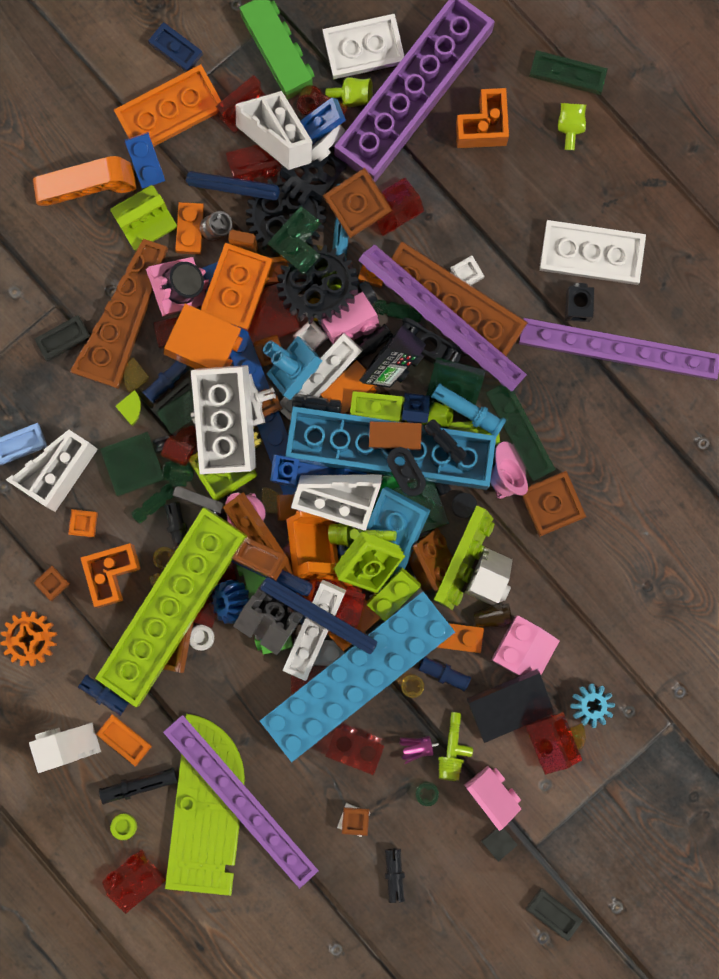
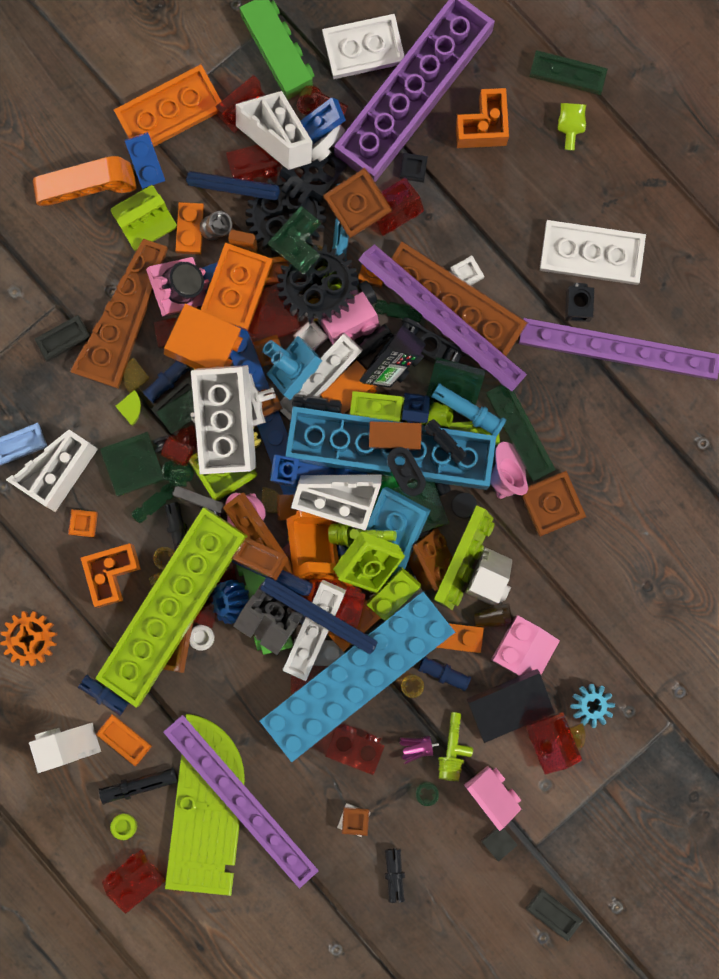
dark orange tile [34,566,70,601] -> none
dark blue plate [148,22,203,72] -> none
lime piece [325,77,373,107] -> none
none -> black tile [400,153,428,183]

